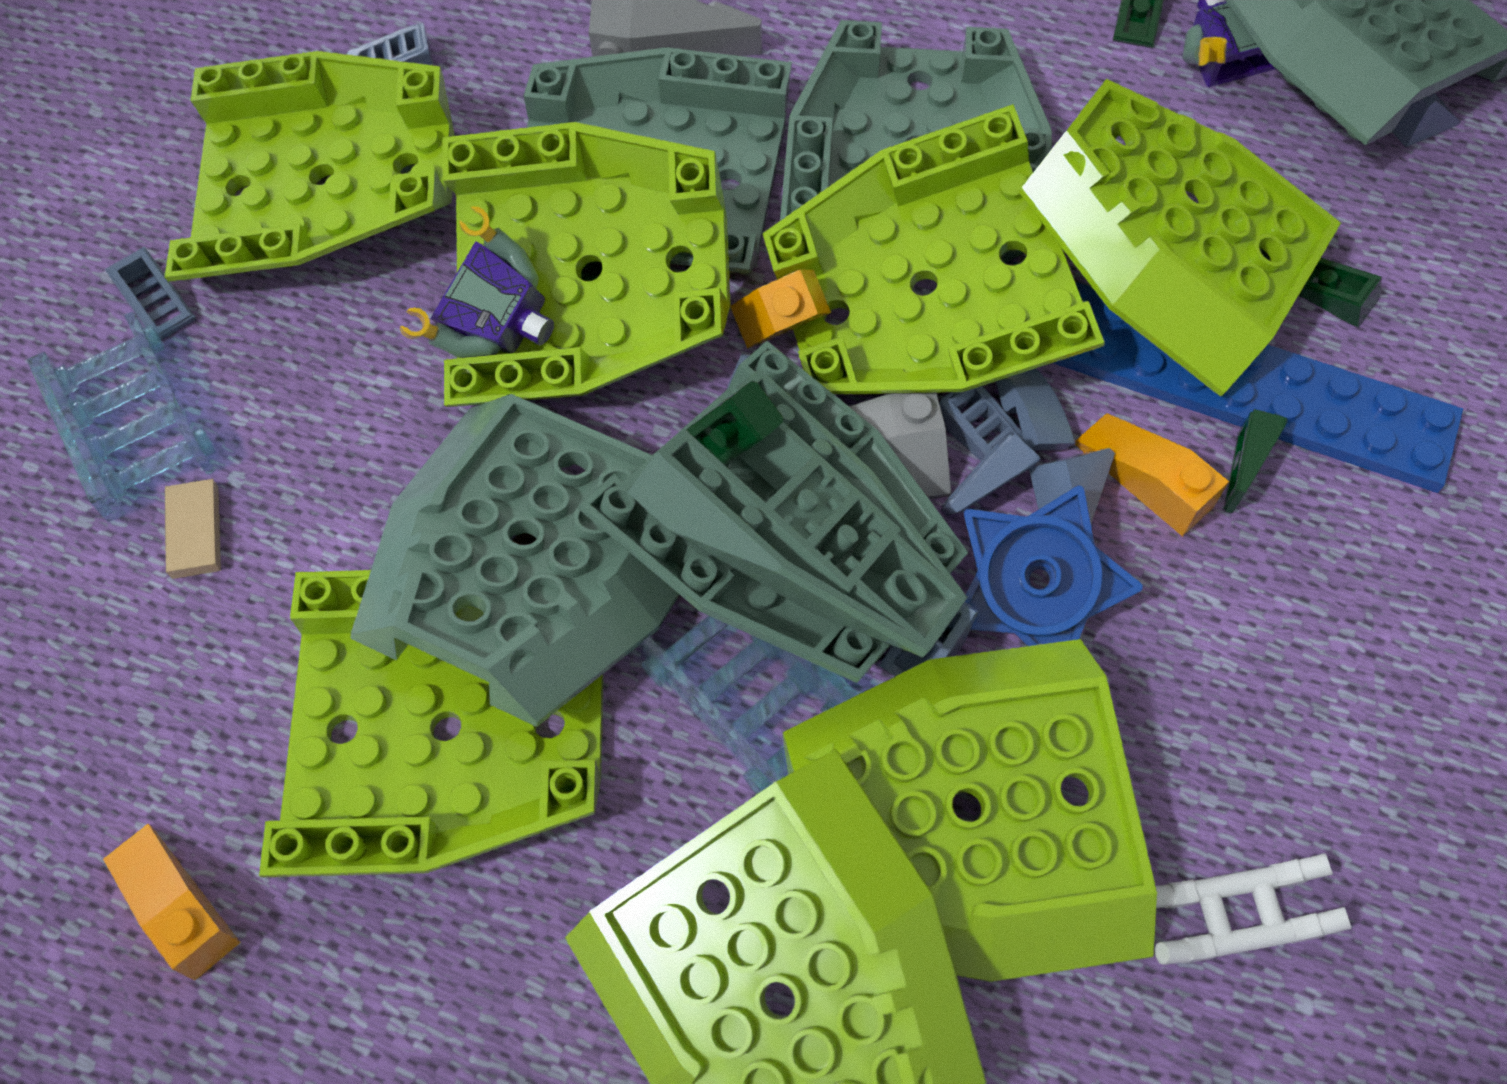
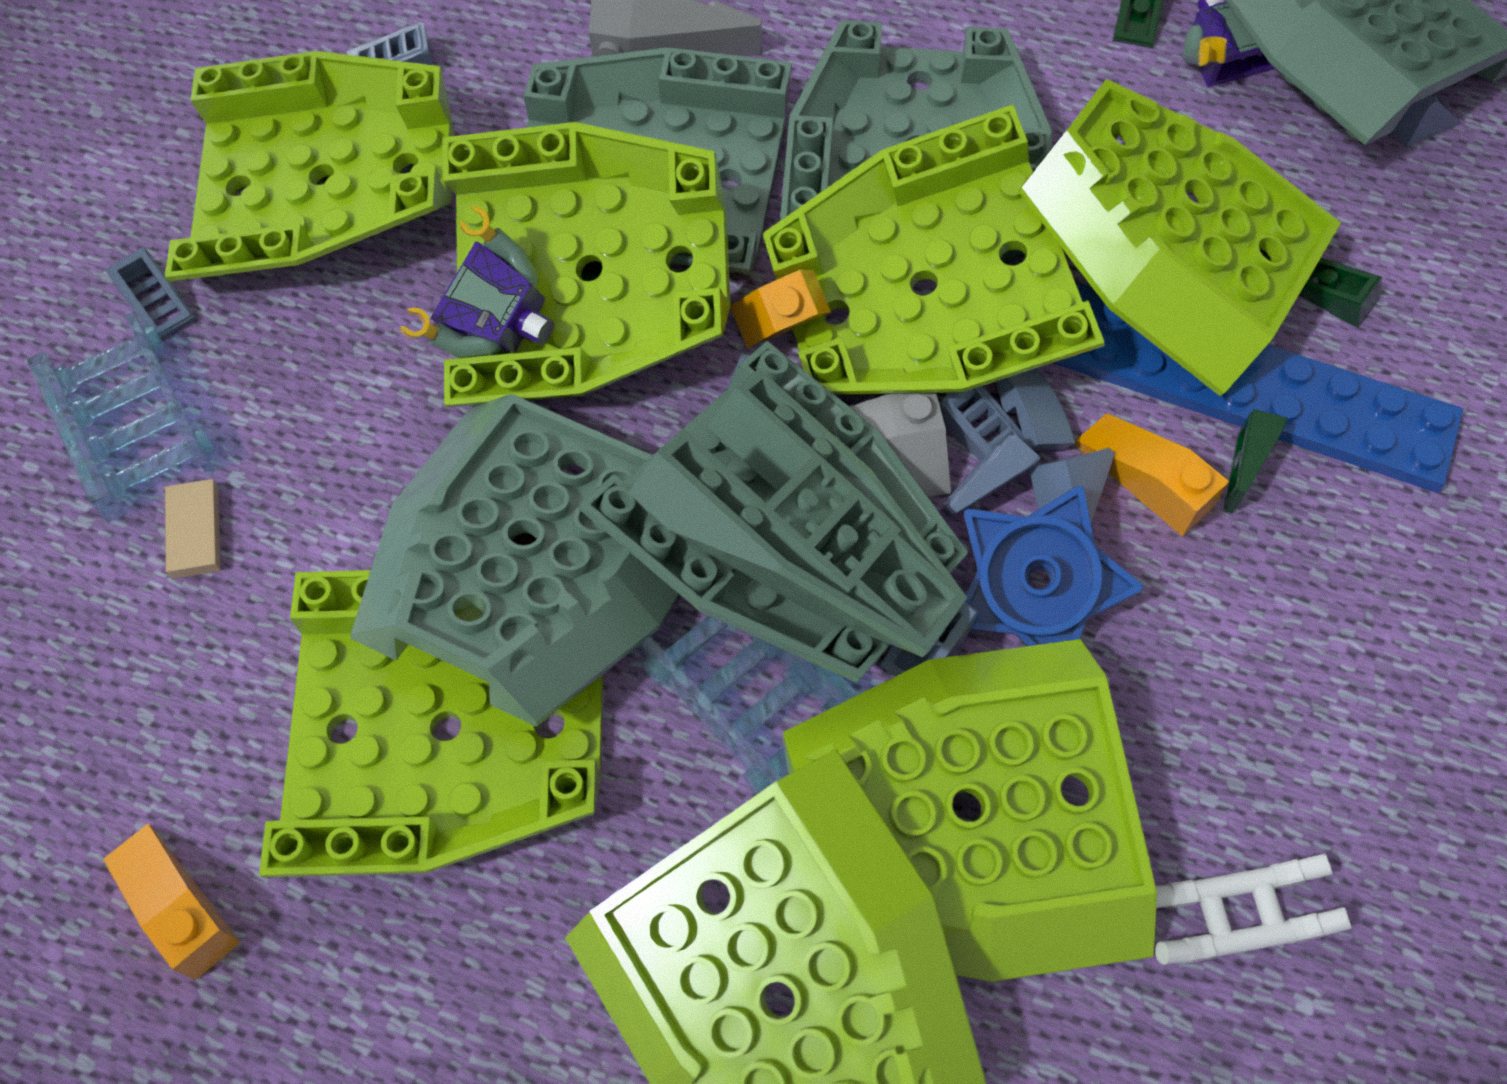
dark green slope [686,381,783,465] -> none

